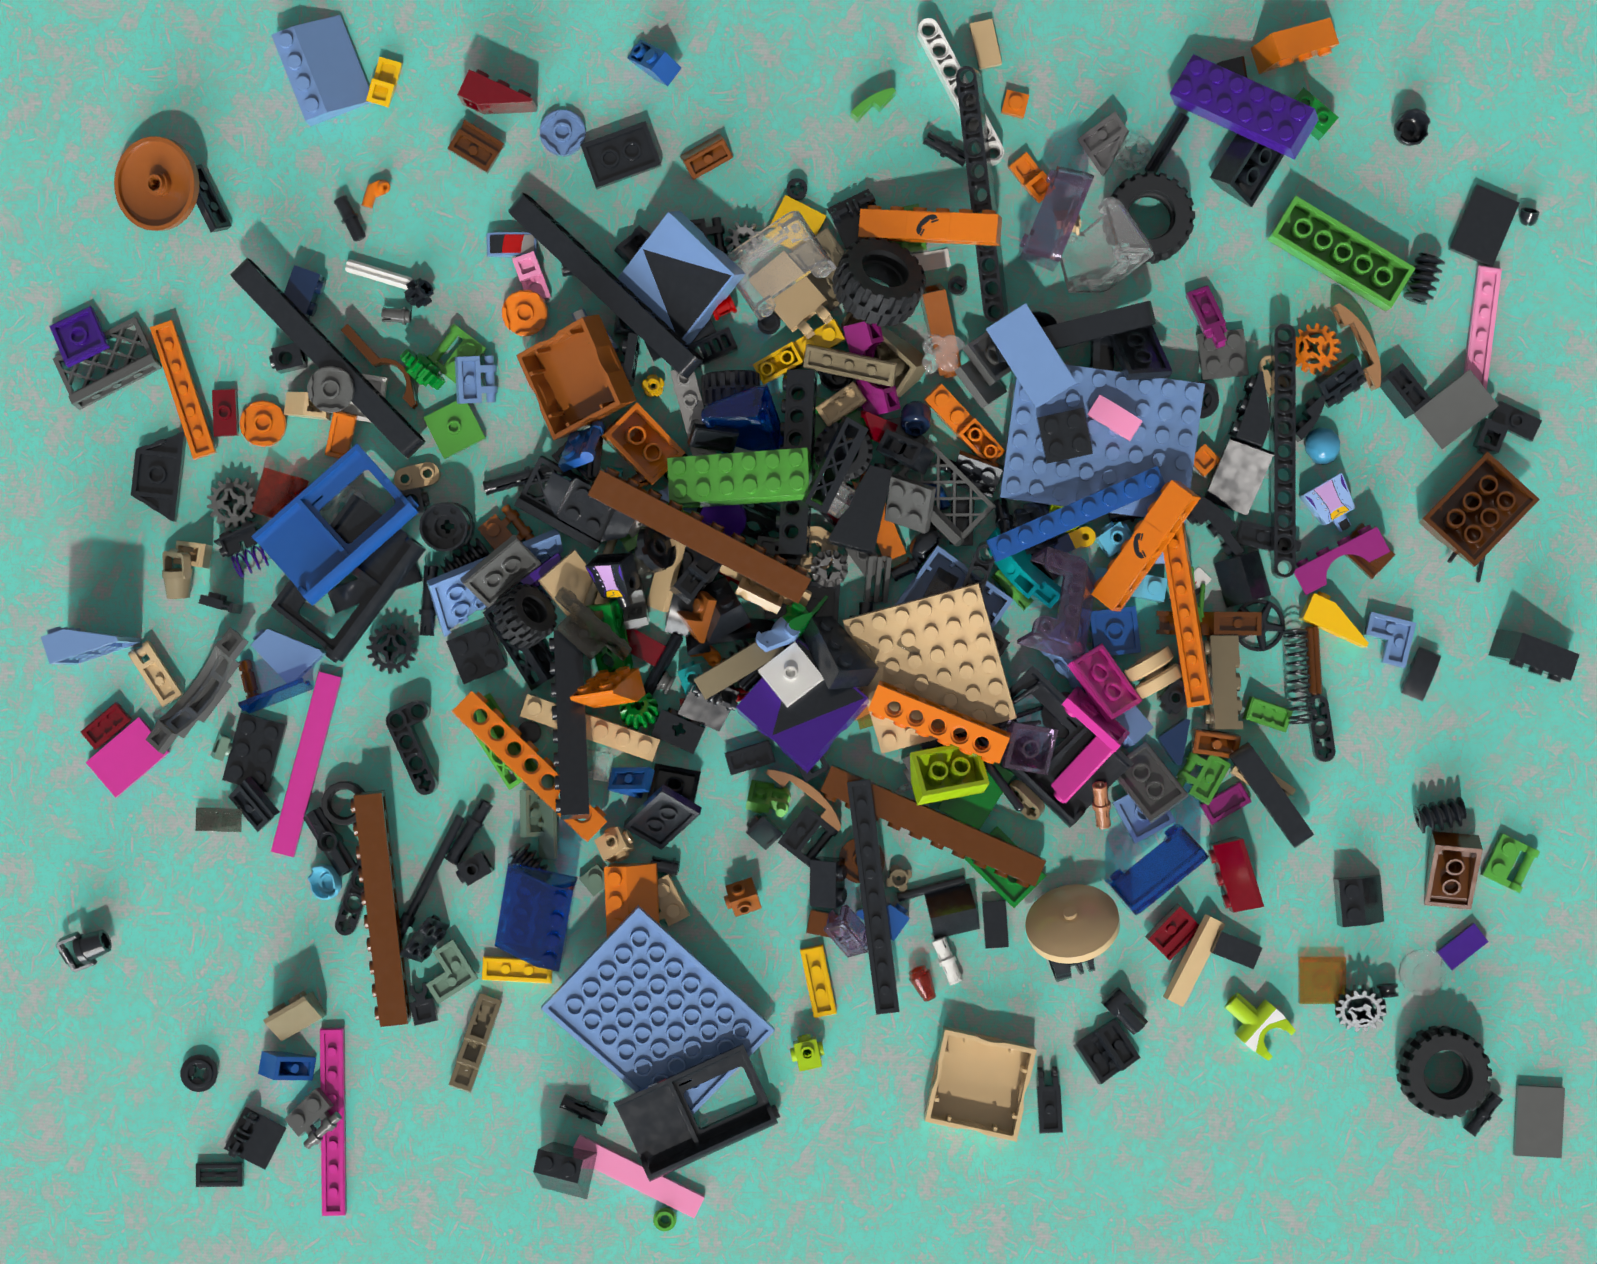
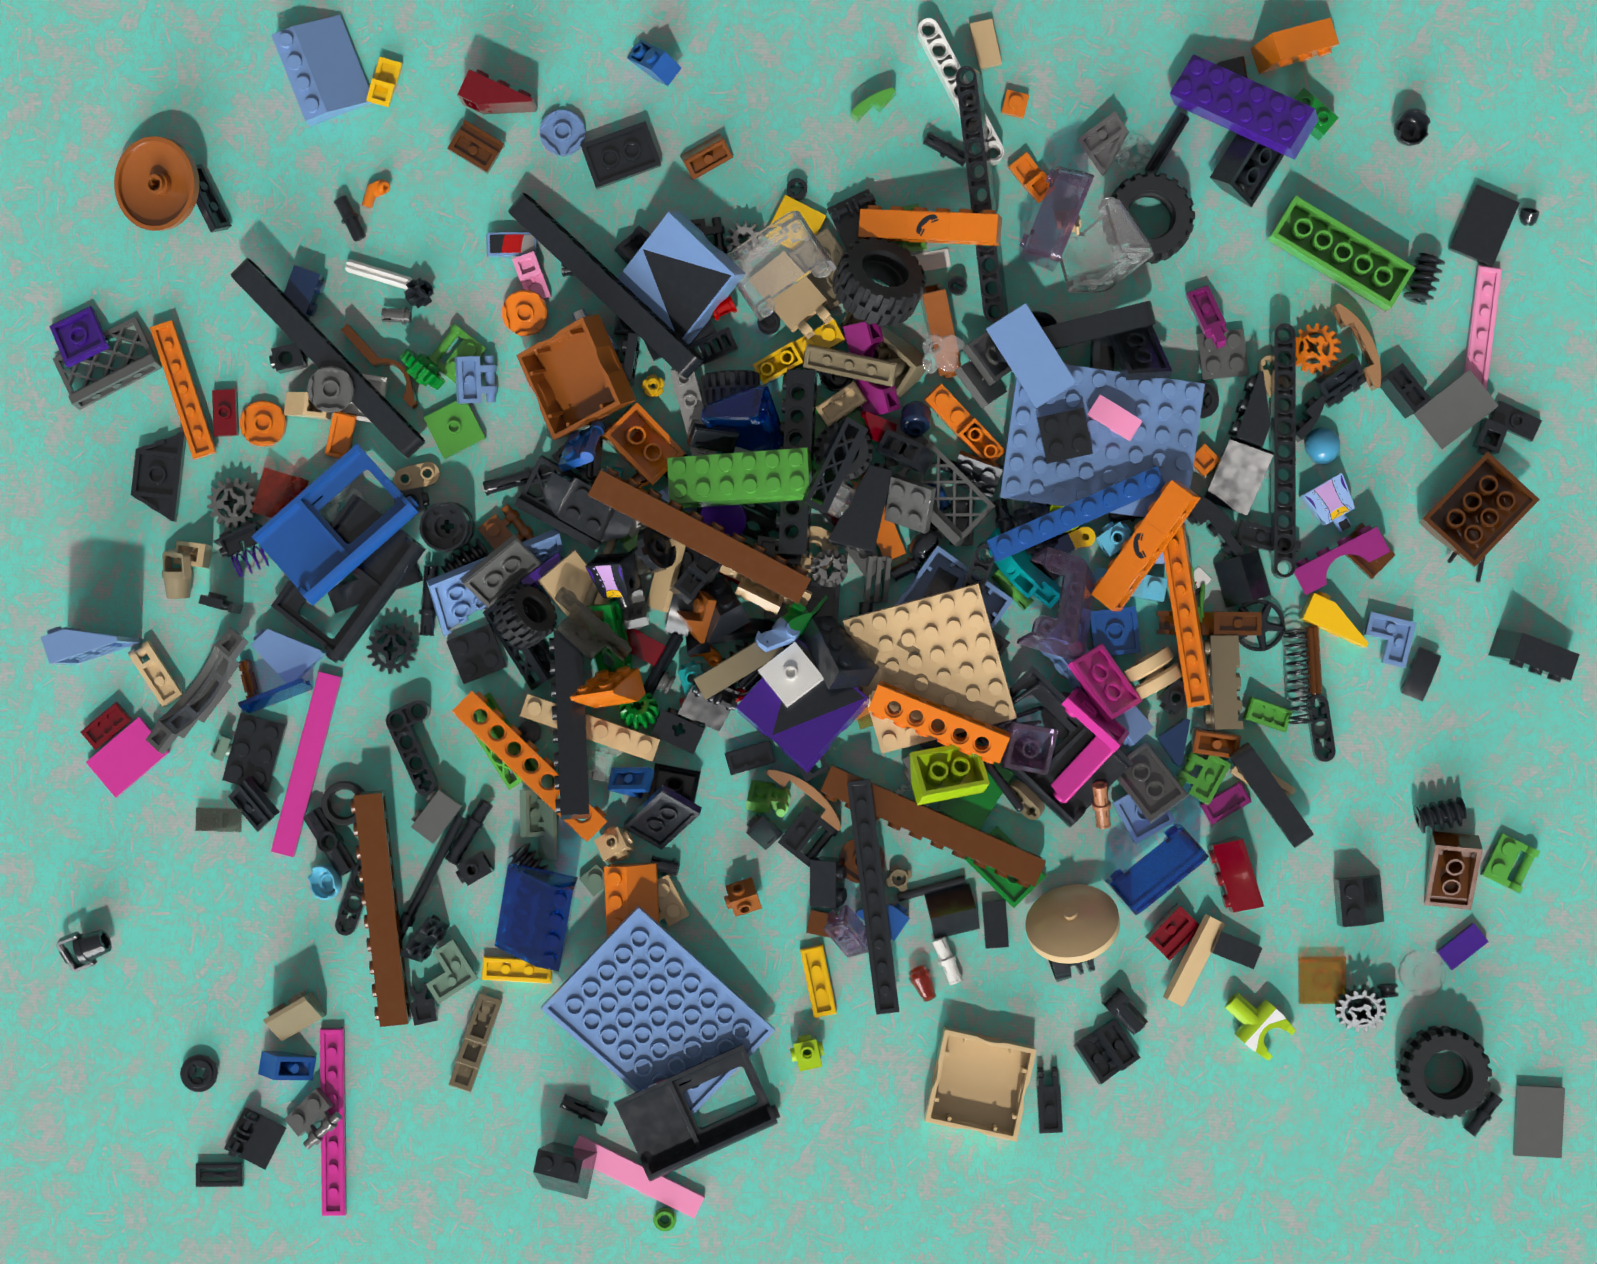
none -> dark grey brick [411,788,463,844]

